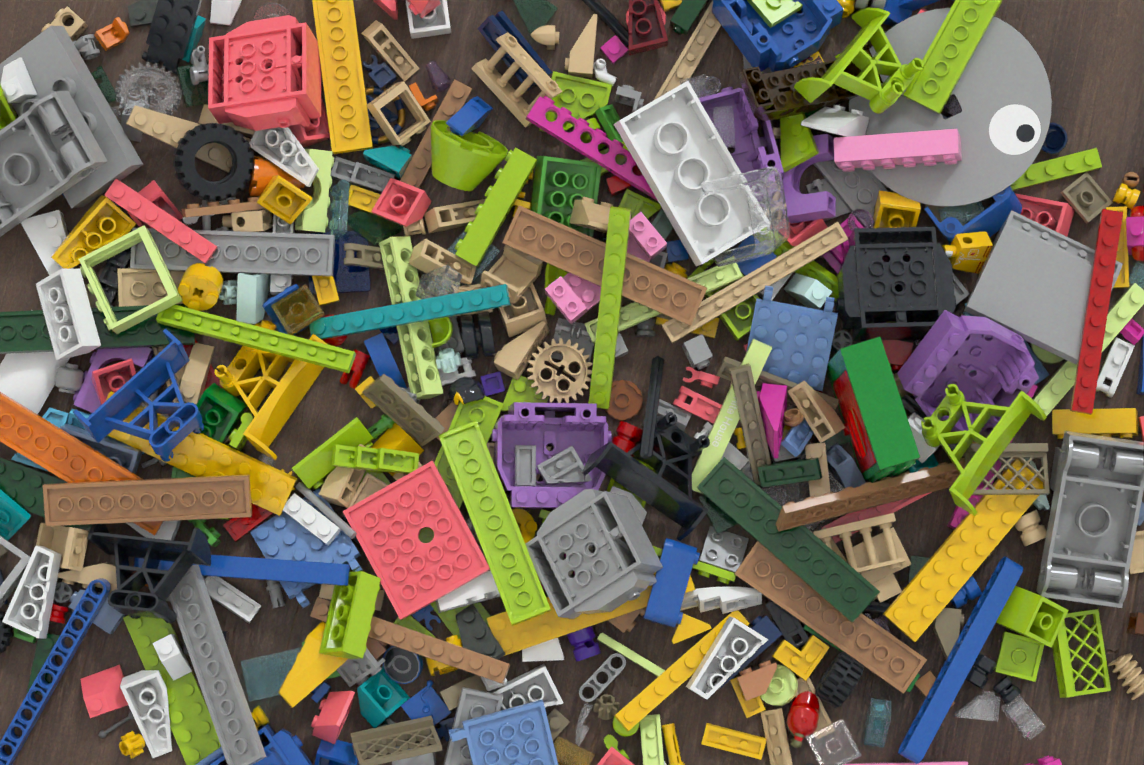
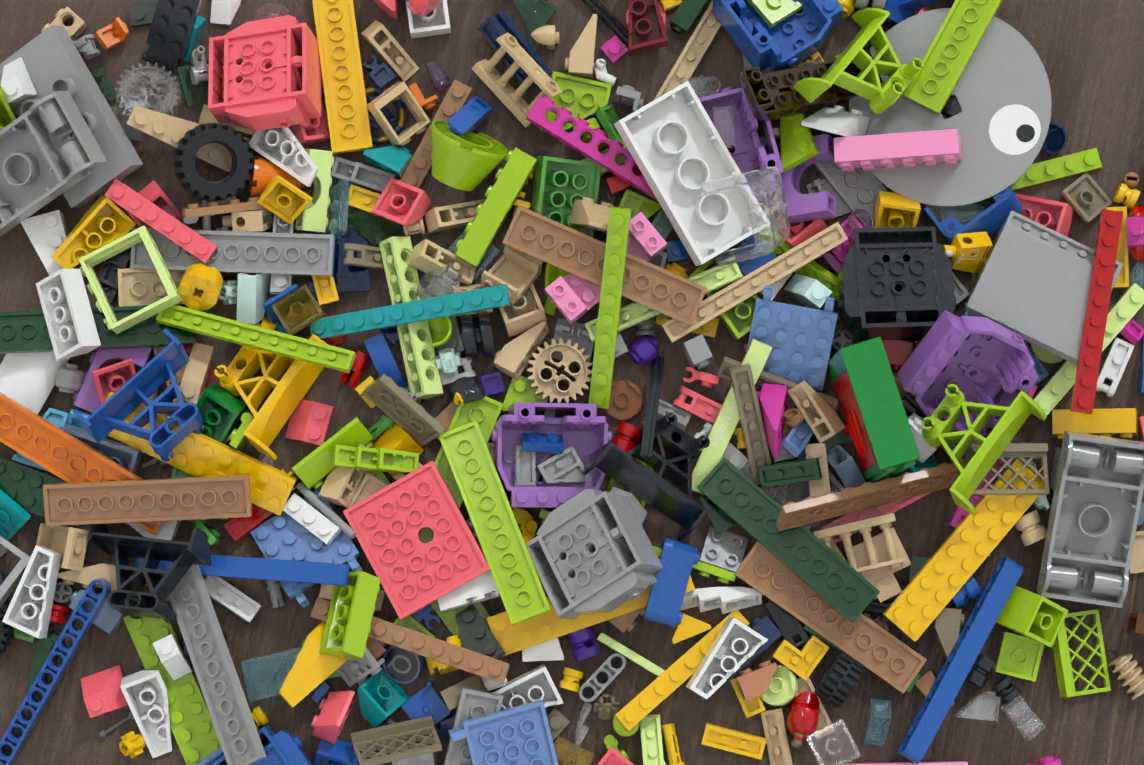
none -> coral slope [285,399,335,446]
none -> blue plate [521,432,564,453]
none -> yellow wheel [559,667,584,692]
none -> dark purple head [628,335,659,366]

